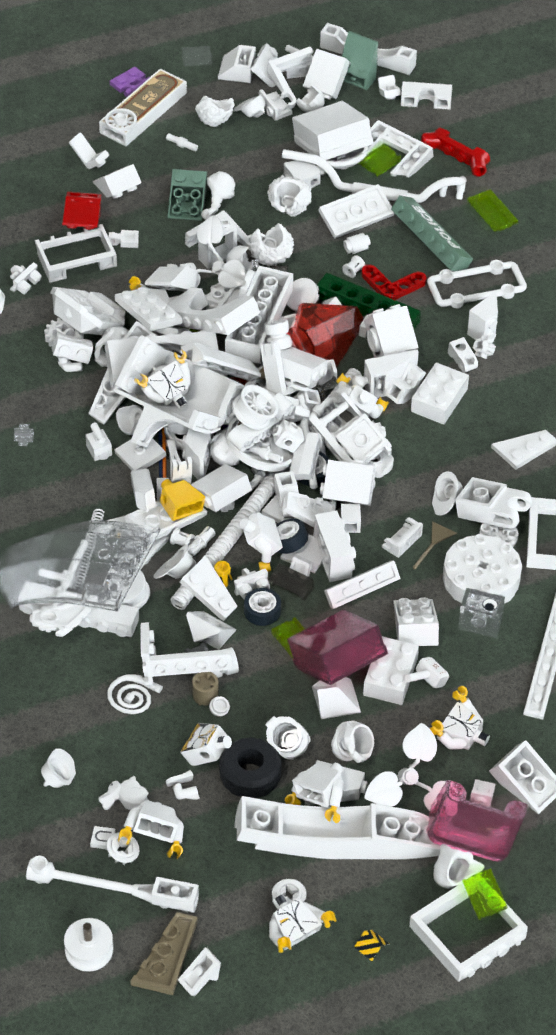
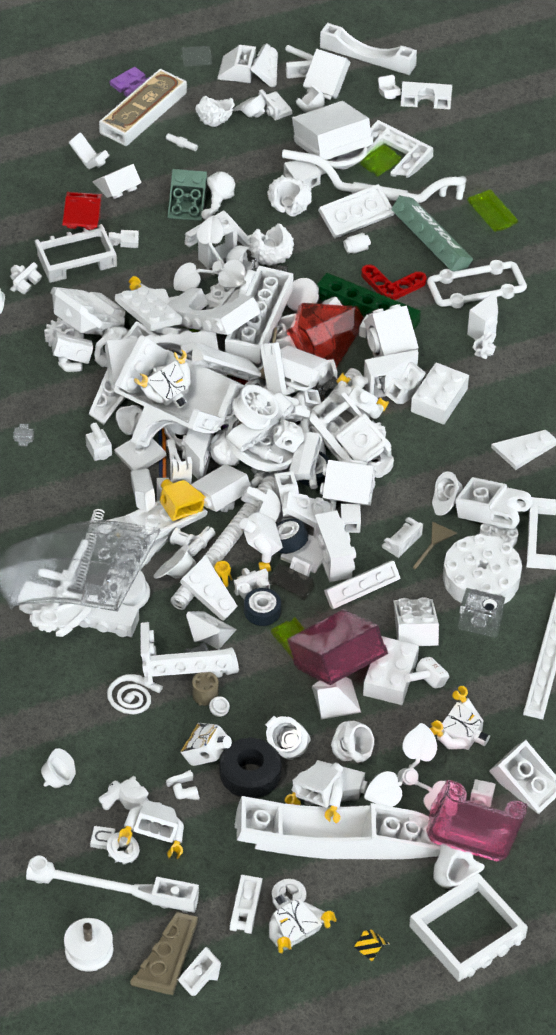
white wheel [105,108,137,133] -> none
white slope [145,264,197,291] -> none
white wheel [264,319,292,350] -> none
white hinge [267,46,313,109] -> none
sand green slope [342,31,378,90] -> none
white bush [342,255,365,278] -> none
red plate [421,128,490,177] -> none
white leg [448,337,478,373] -> none
clear neon green plate [462,868,508,920] -> none
none -> white plate [230,875,262,934]
none -> white brick [241,486,281,522]

